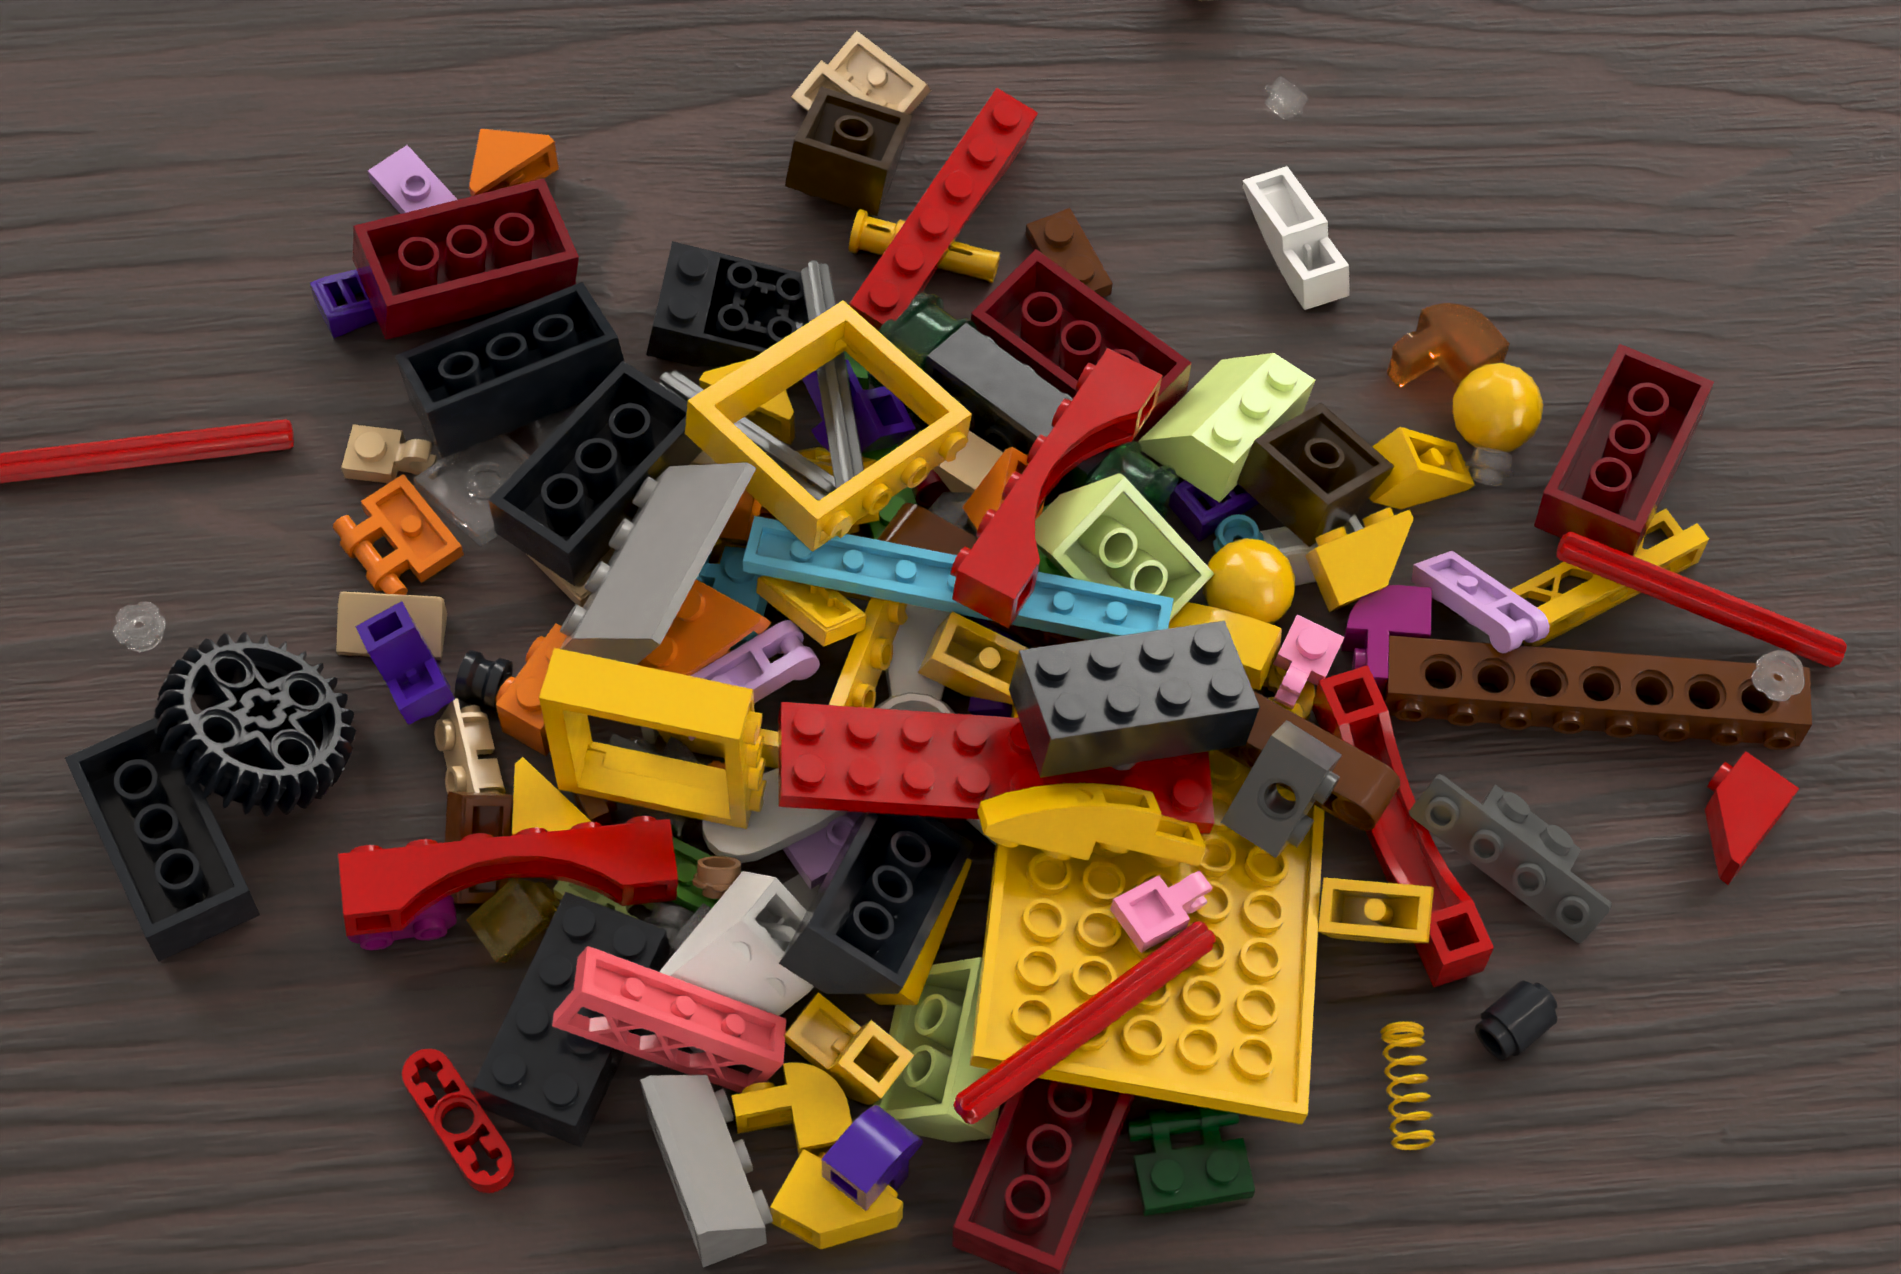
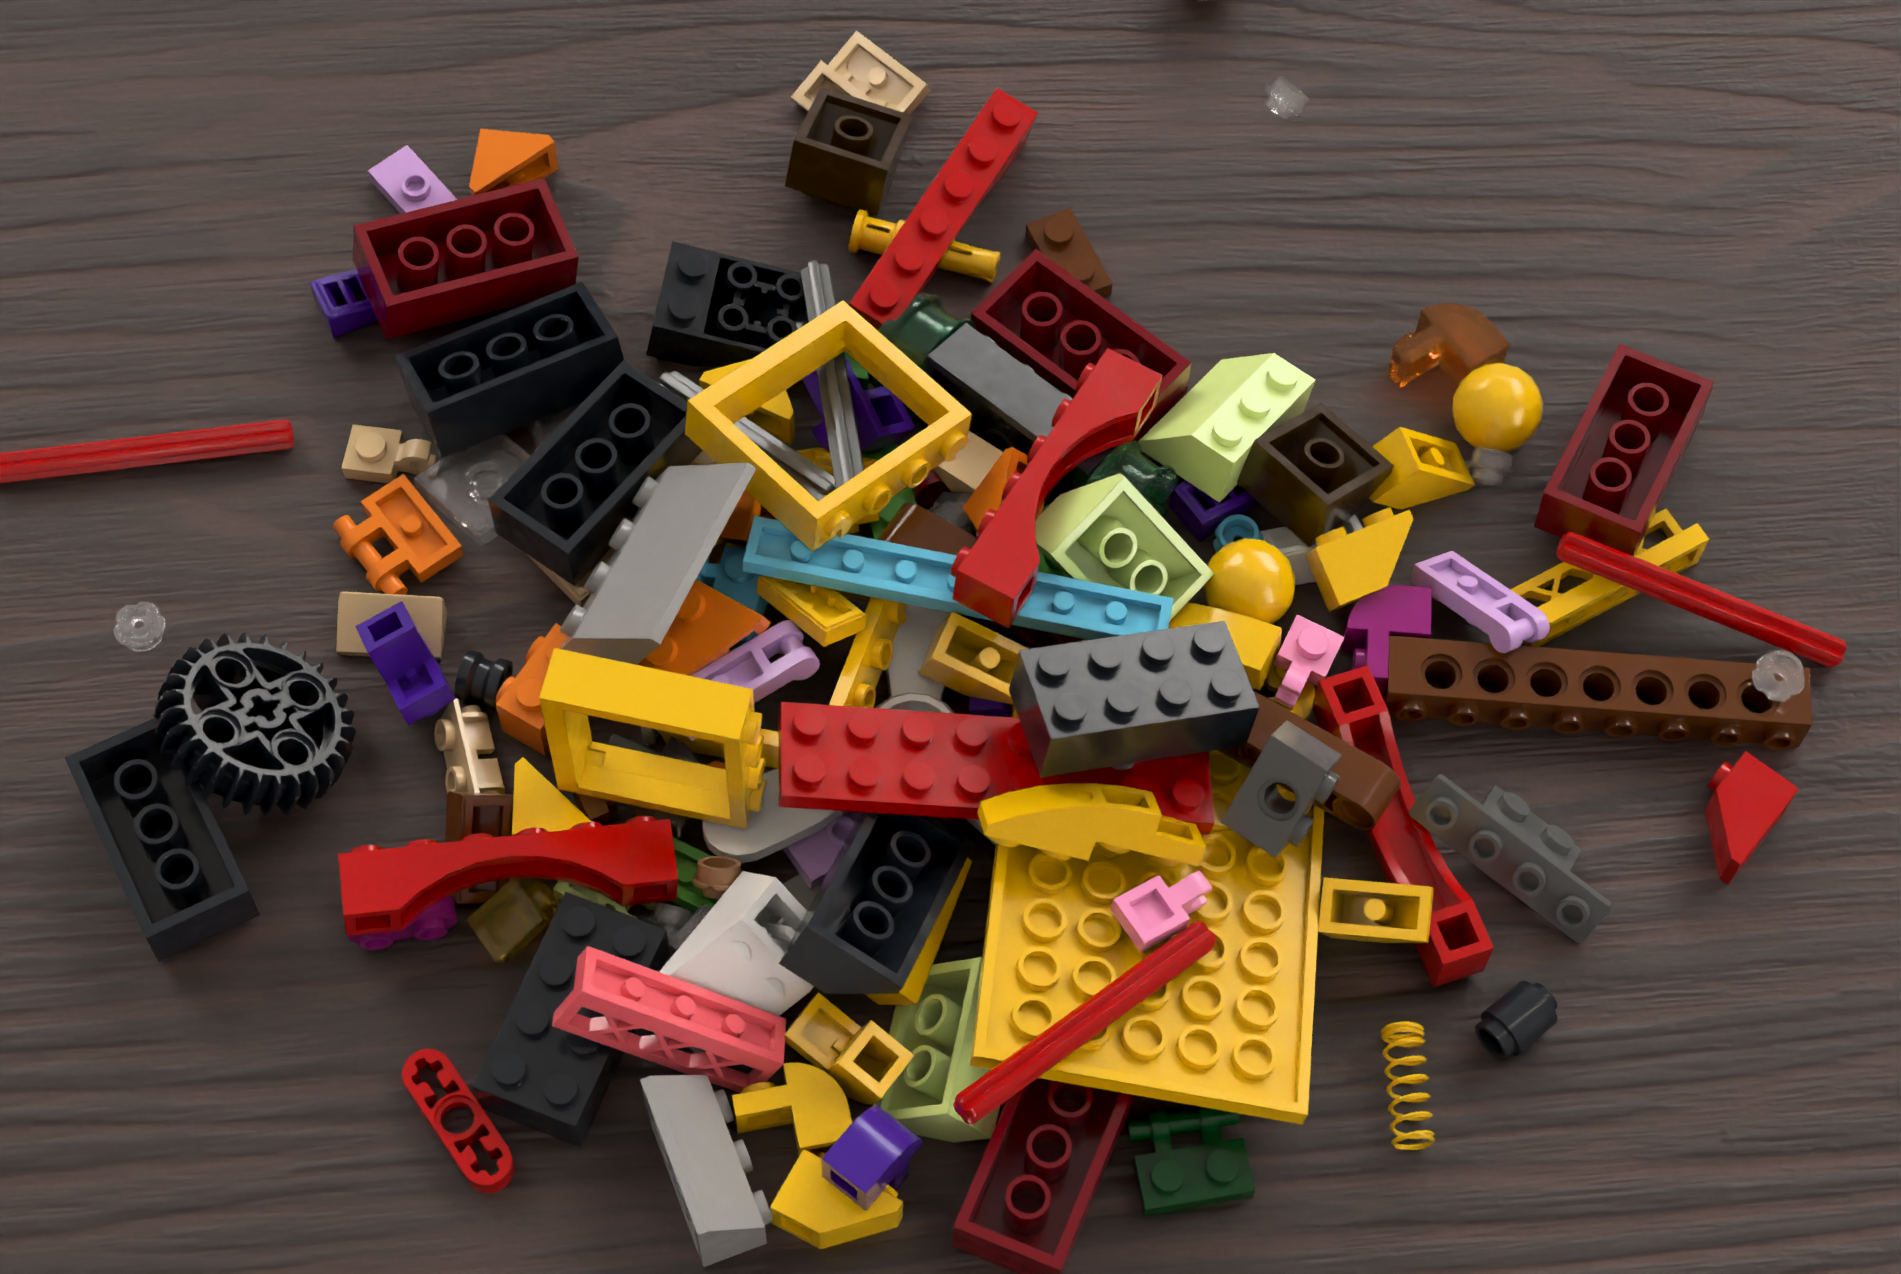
white slope [1243,166,1350,310] -> none

